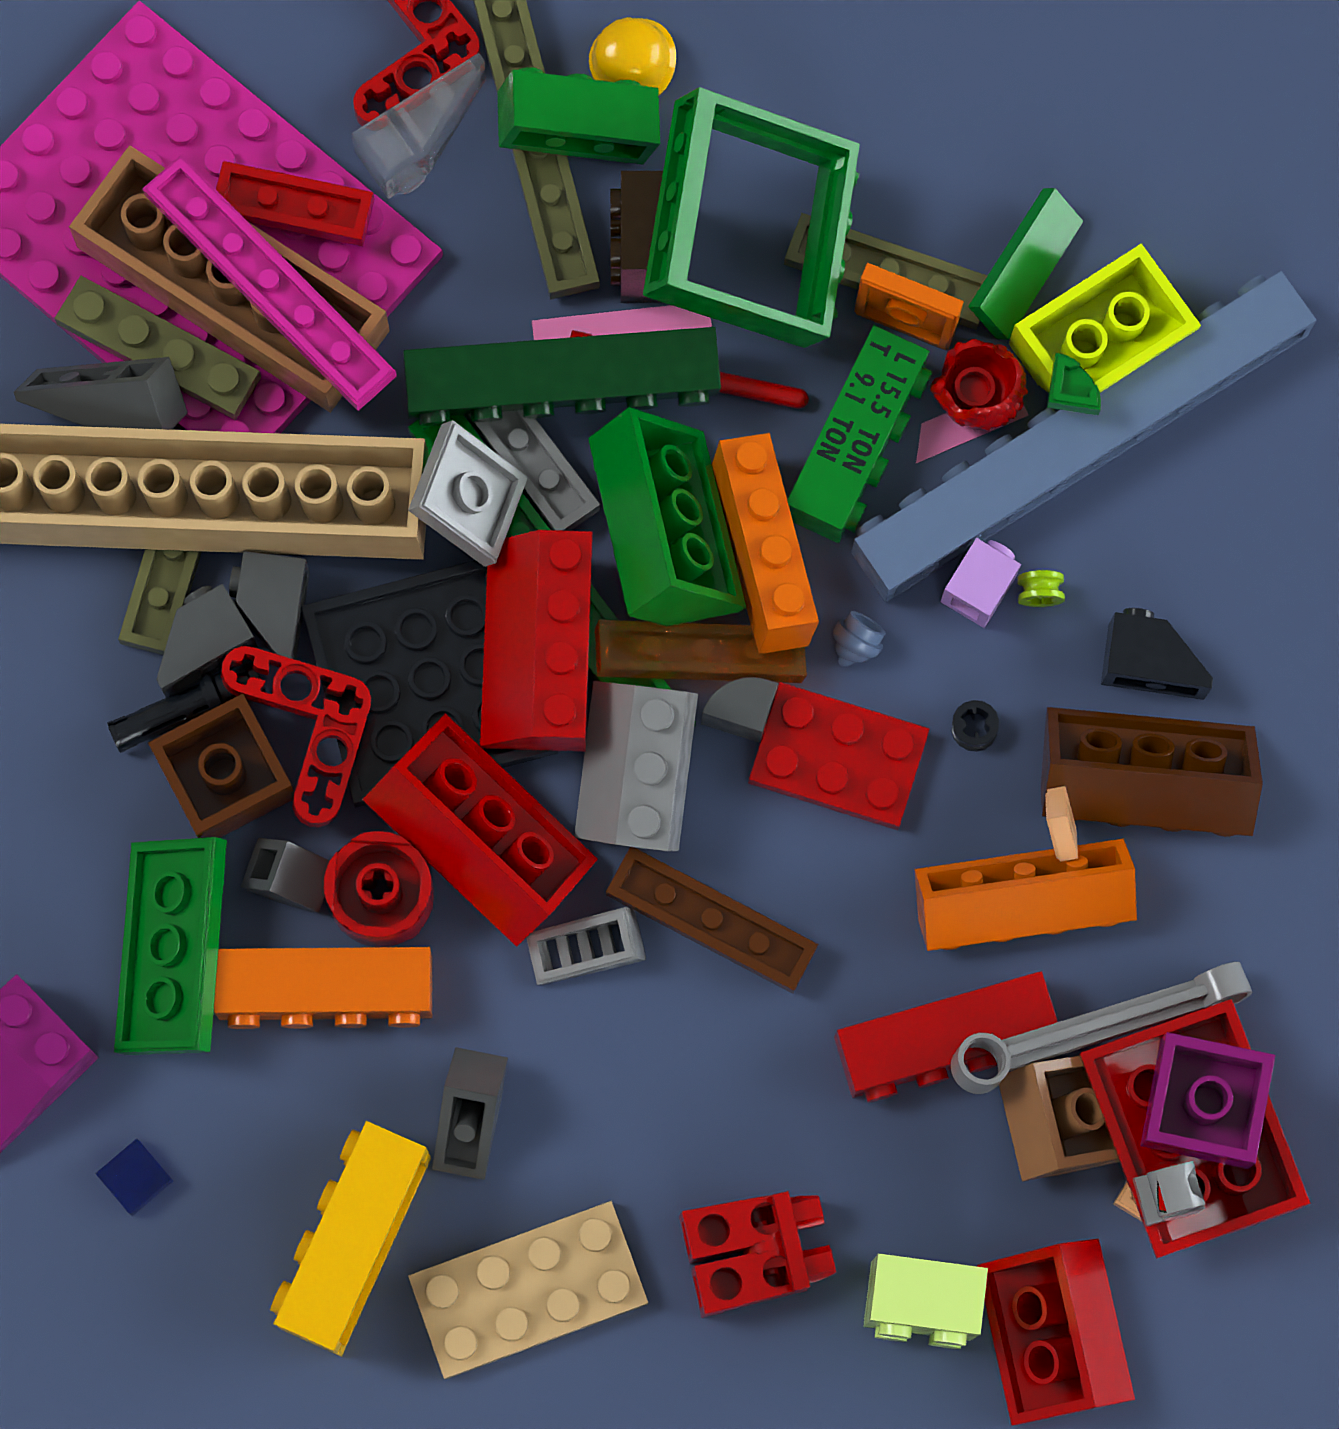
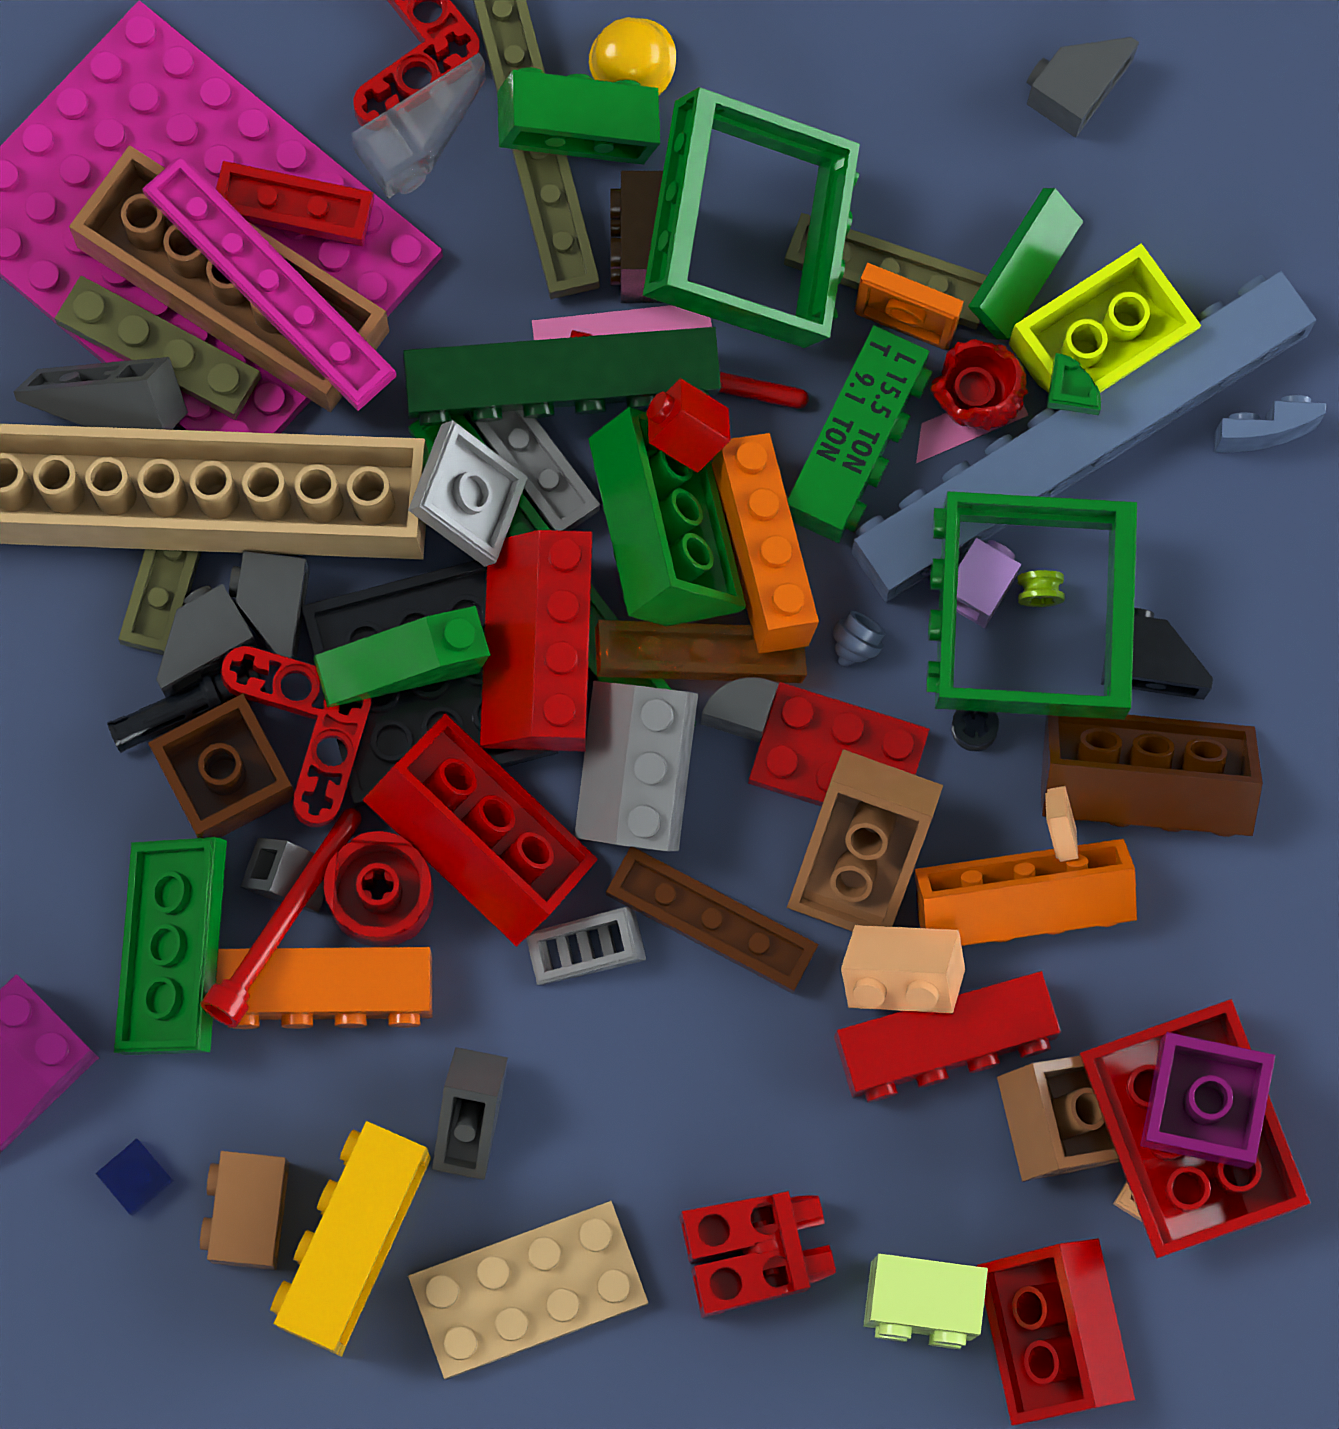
light grey piece [951,962,1253,1094] -> none
light grey leg [1133,1161,1206,1226] -> none
none -> red piece [200,808,362,1027]
none -> medium nougat brick [200,1151,290,1270]
none -> green slope [314,606,490,708]
none -> red brick [647,378,731,473]
none -> medium nougat slope [787,749,943,932]
none -> light nougat brick [841,925,965,1013]
none -> green window [926,491,1137,720]
none -> dark grey slope [1026,37,1139,138]
none -> sand blue slope [1214,395,1326,453]

